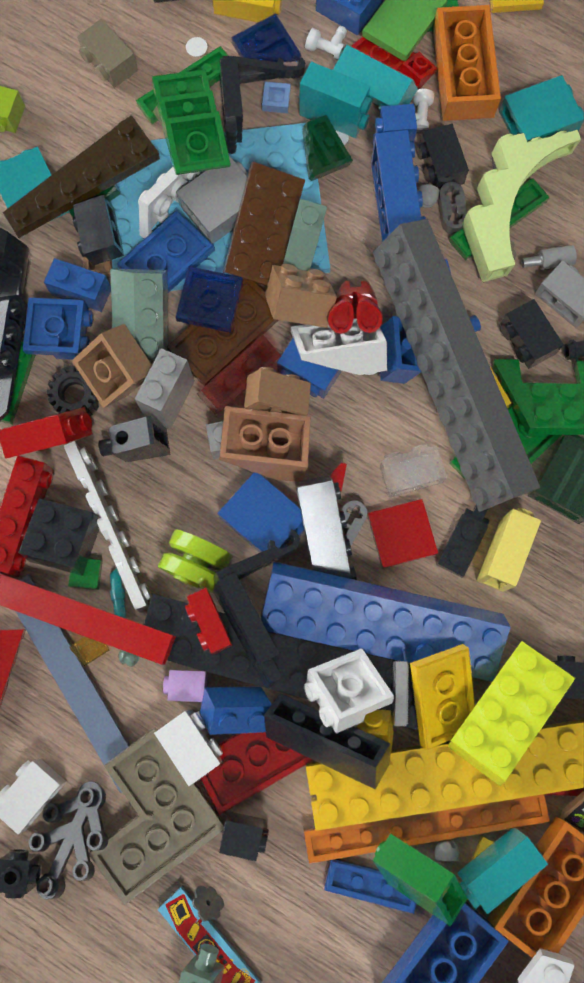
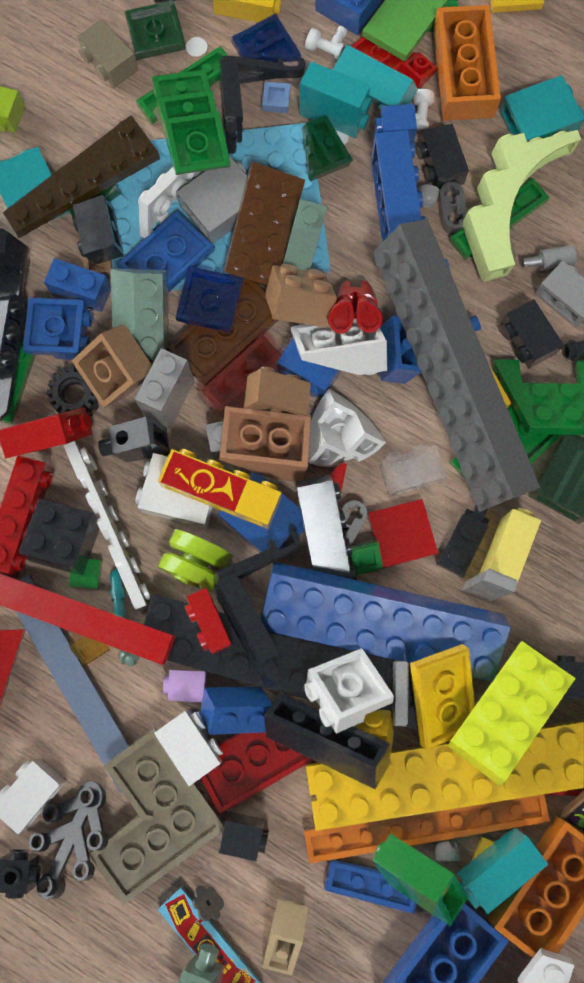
none -> dark green tile [124,0,186,60]
none -> white brick [135,453,213,529]
none -> brick [158,449,282,530]
none -> tan slope [262,899,309,976]
none -> white brick [308,389,386,467]
none -> green tile [350,539,383,575]
none -> light grey tile [461,569,518,602]

